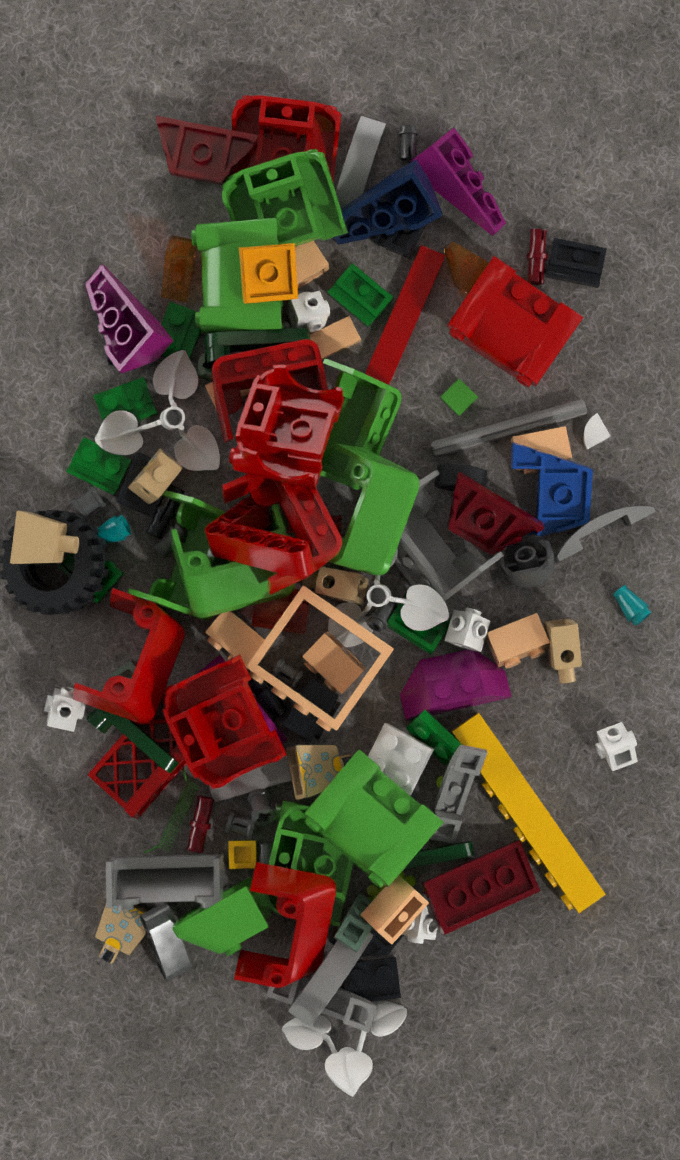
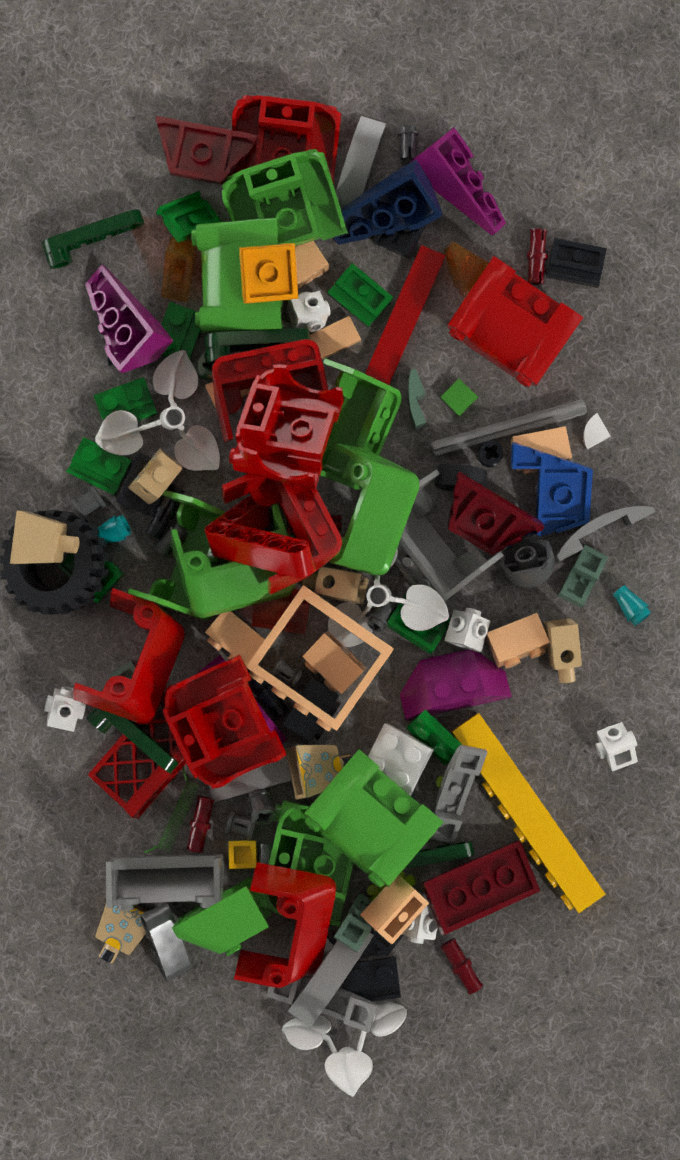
none -> dark green beam [42,209,145,269]
none -> green plate [156,191,221,243]
none -> sand green slope [407,369,426,430]
none -> dark red pin [440,938,483,995]
none -> black bush [478,440,504,468]
none -> sand green slope [558,545,608,608]

